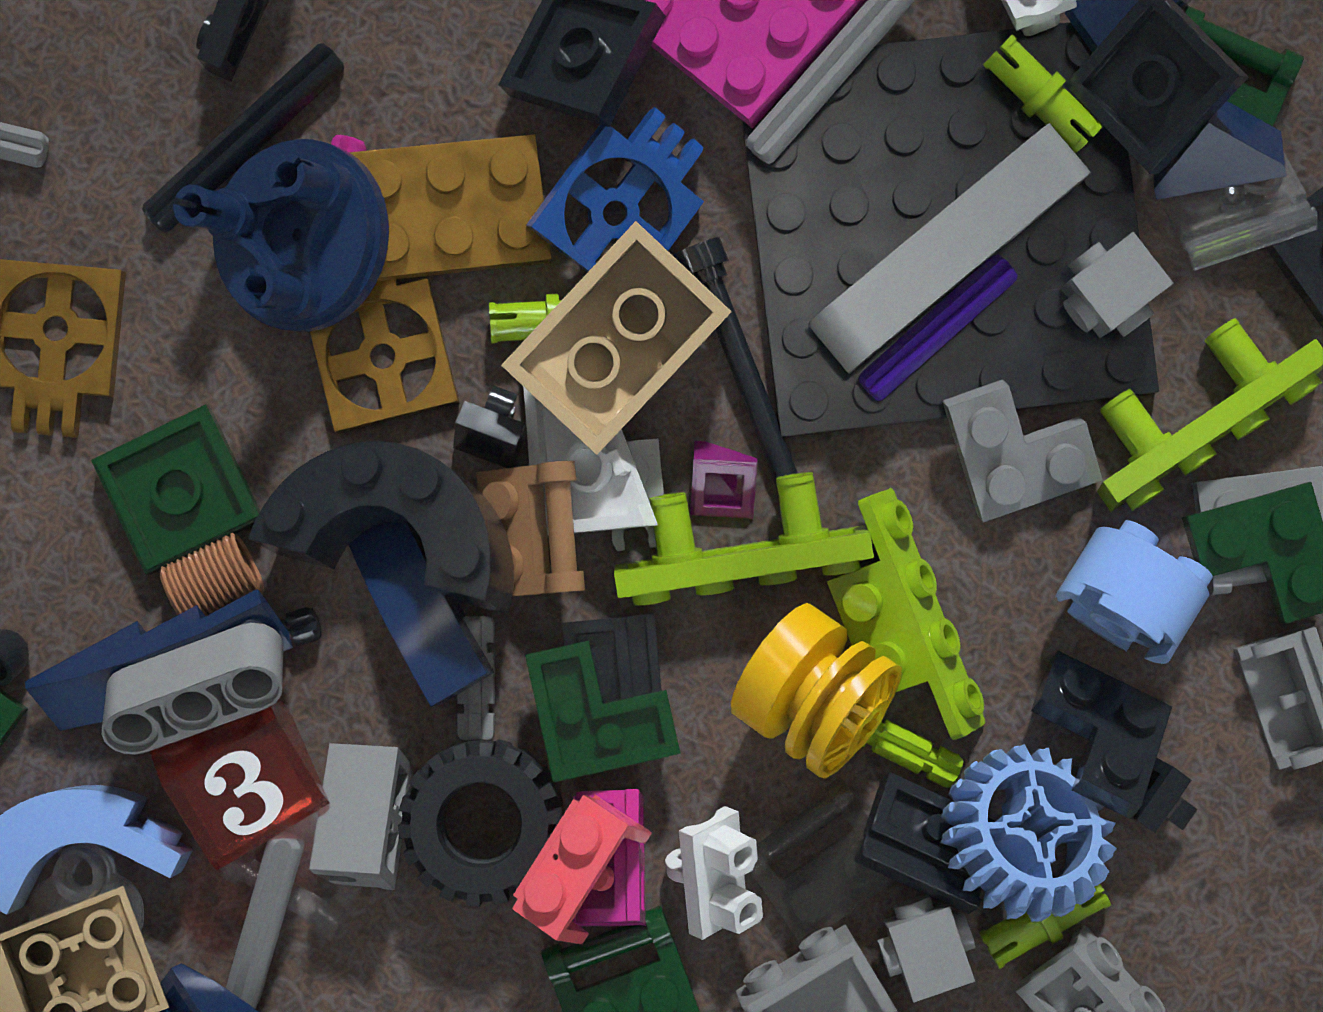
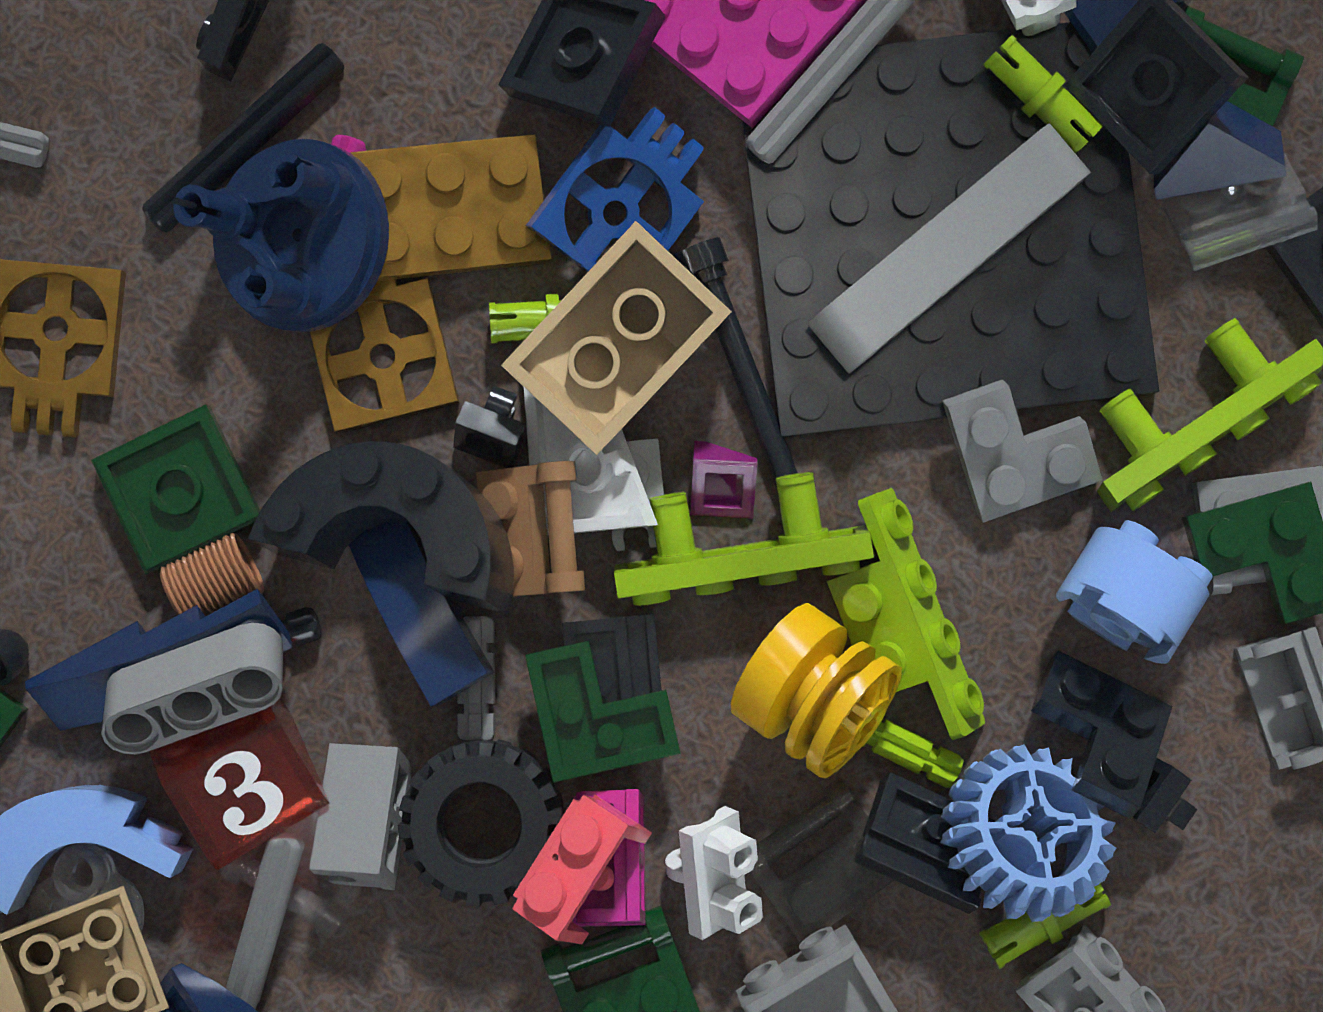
dark purple axle [858,254,1018,401] -> none
light grey brick [877,895,976,1002] -> none
light grey brick [1061,232,1173,338] -> none

